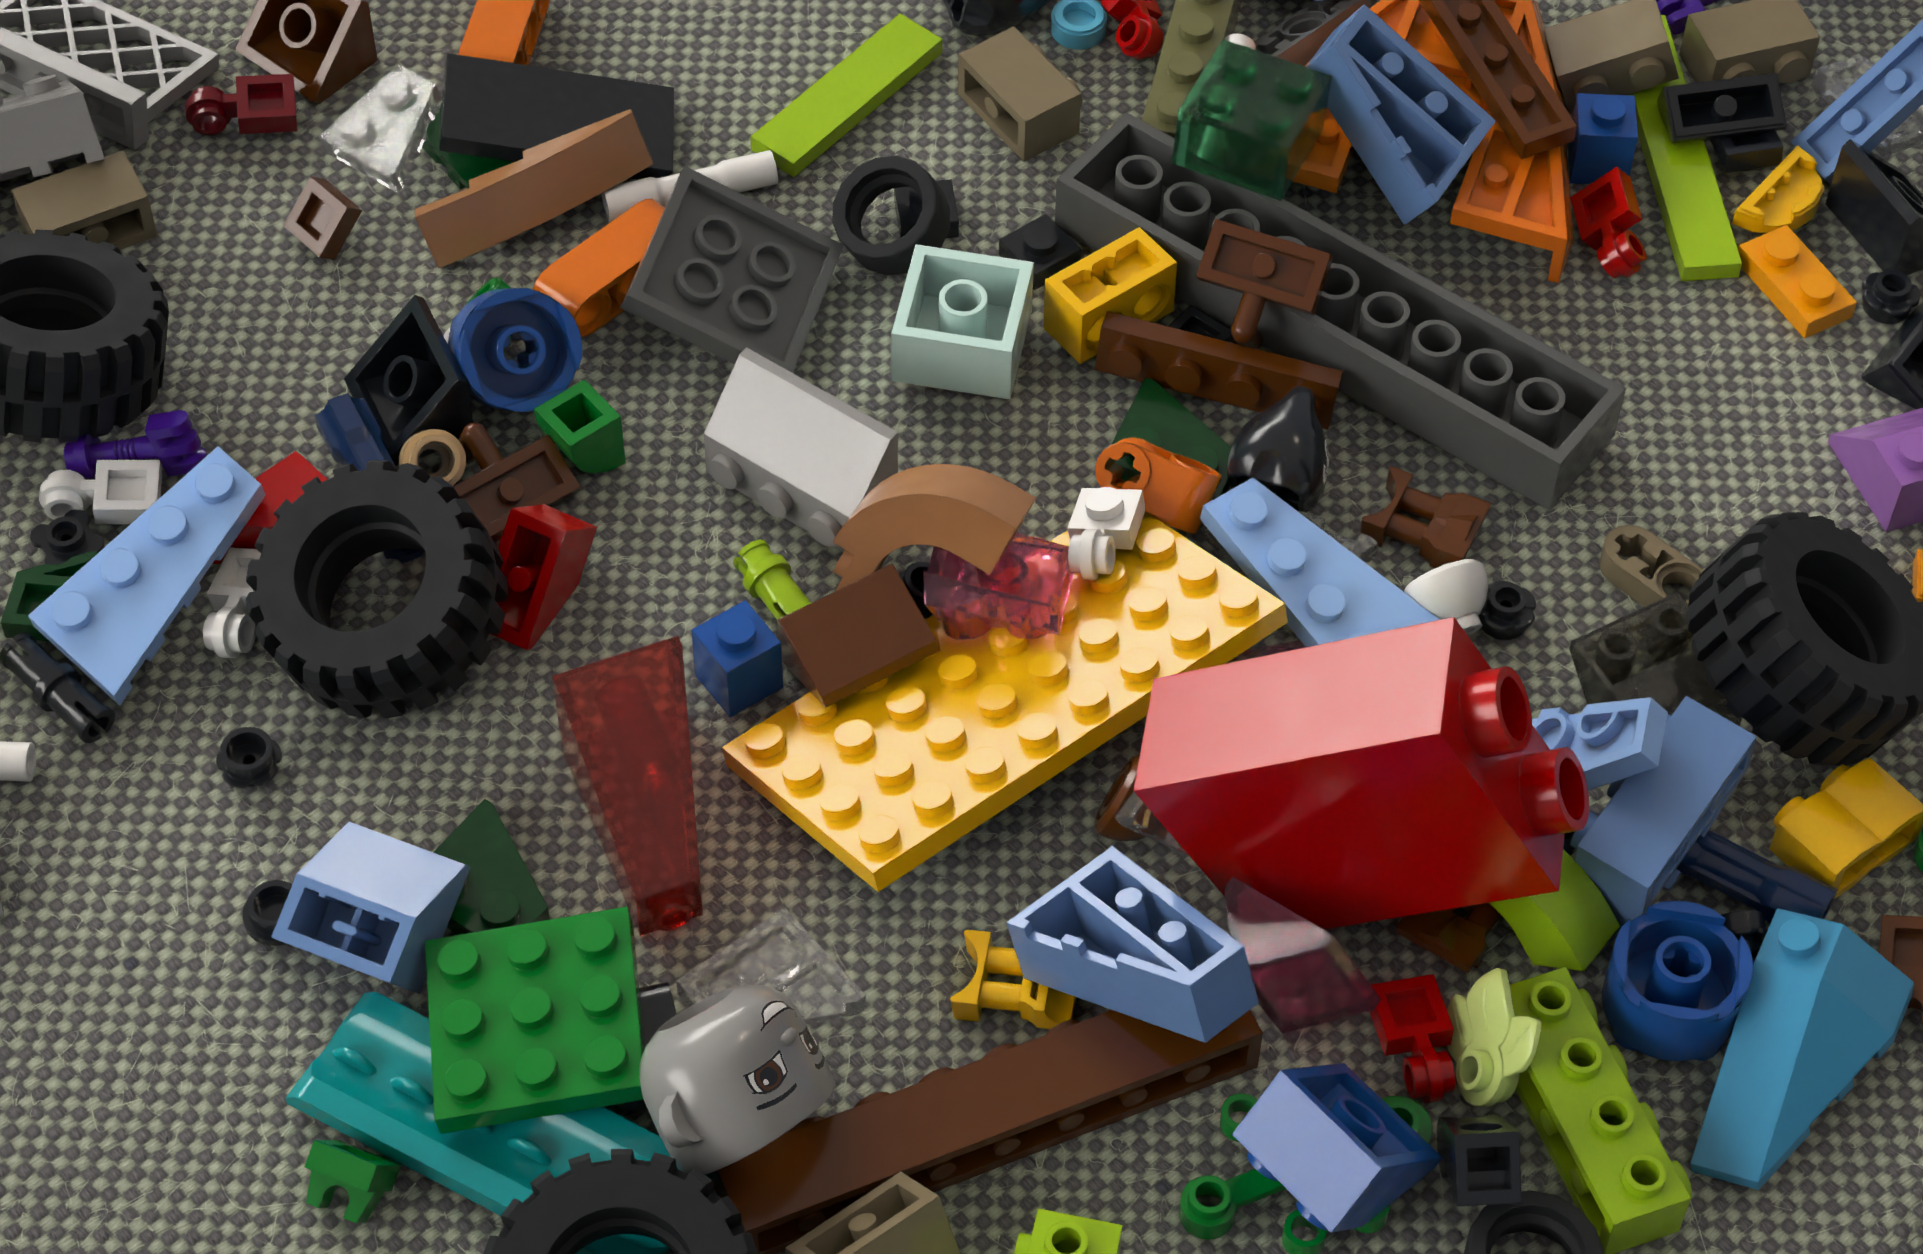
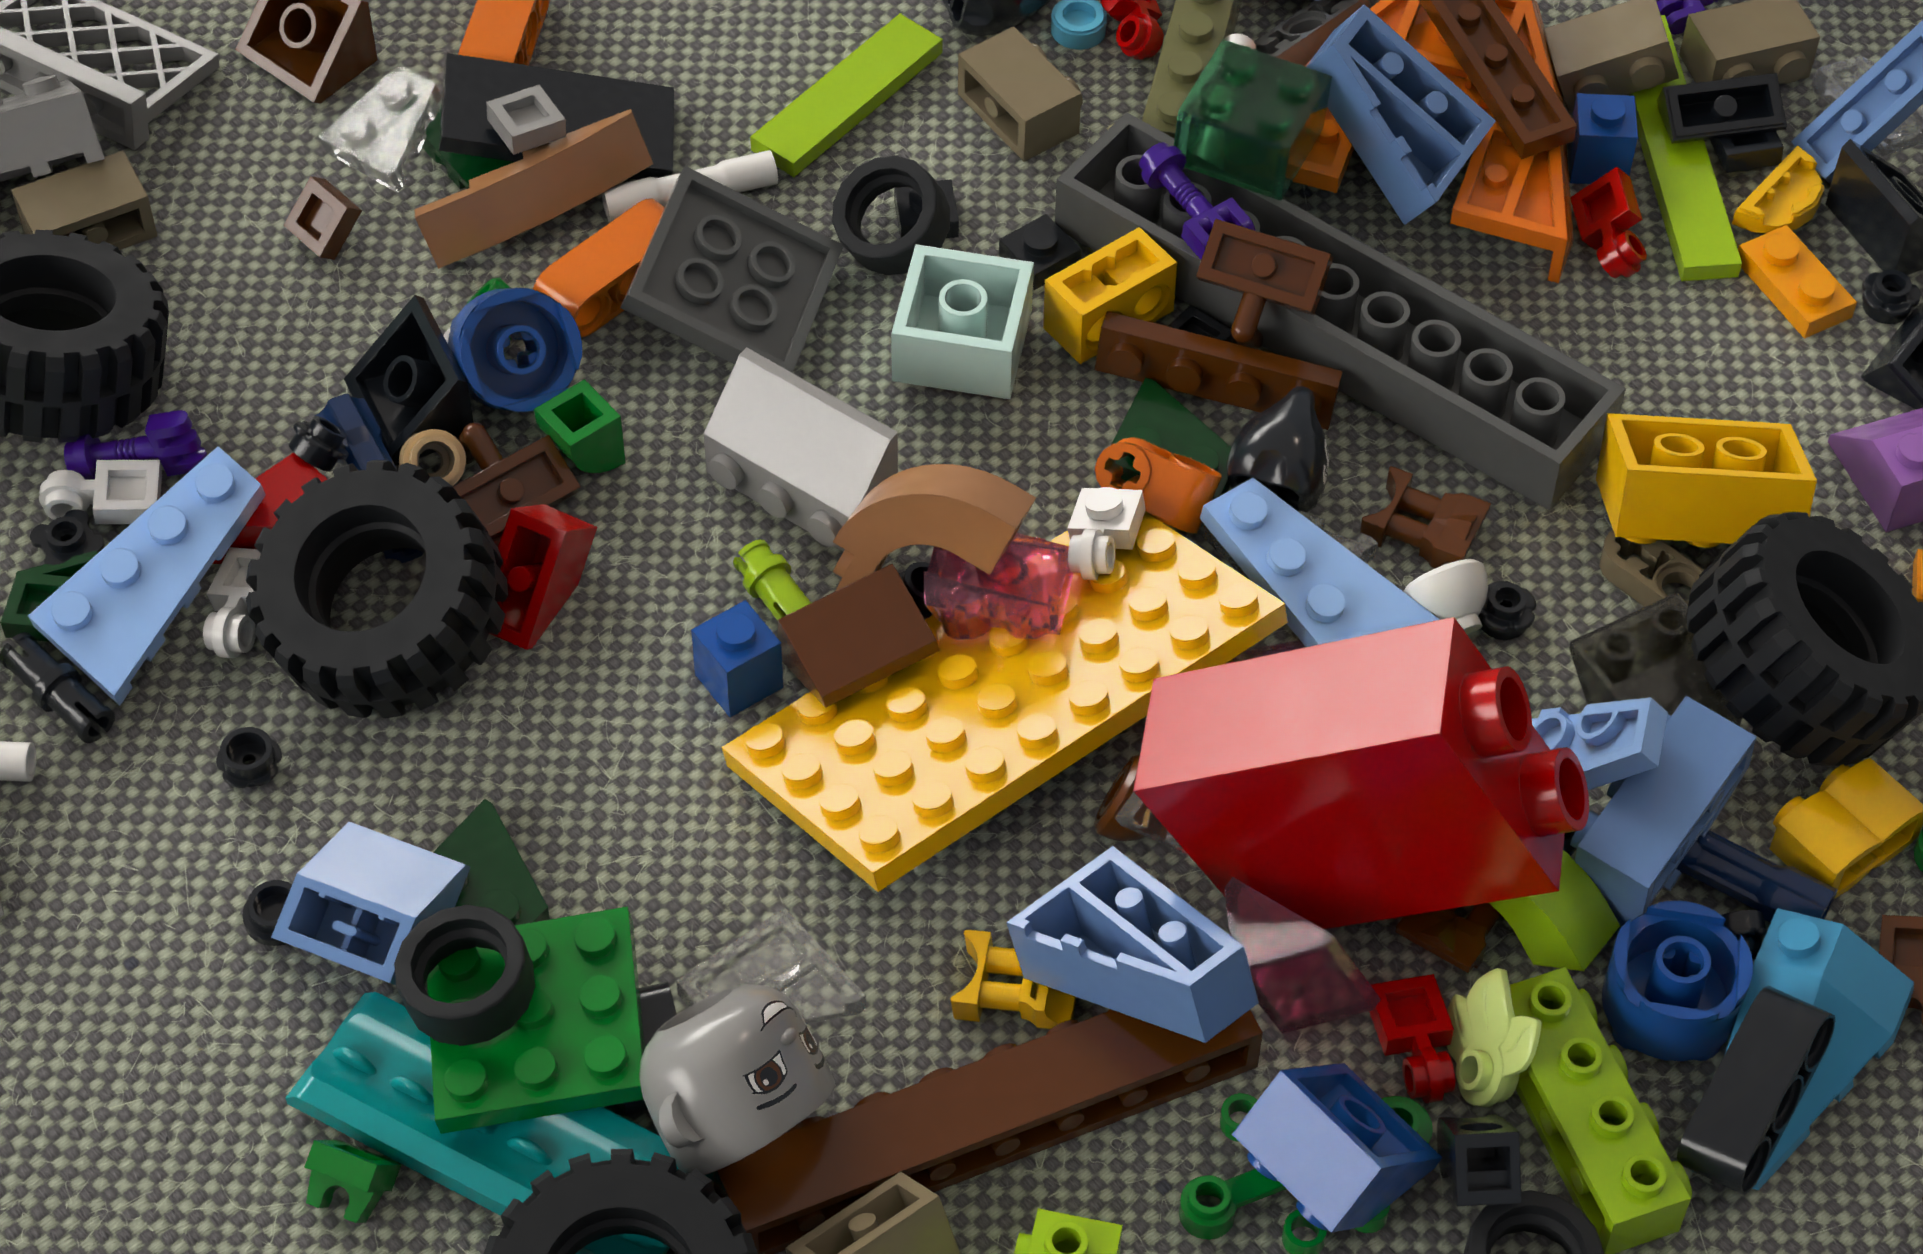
dark red plate [185,74,298,135] -> none
clear red slope [552,636,703,936] -> none
none -> black plate [289,416,349,472]
none -> black tyre [394,905,535,1046]
none -> light grey plate [486,85,566,155]
none -> dark purple hinge [1139,142,1255,260]
none -> yellow brick [1596,413,1817,548]
none -> black beam [1677,985,1835,1195]

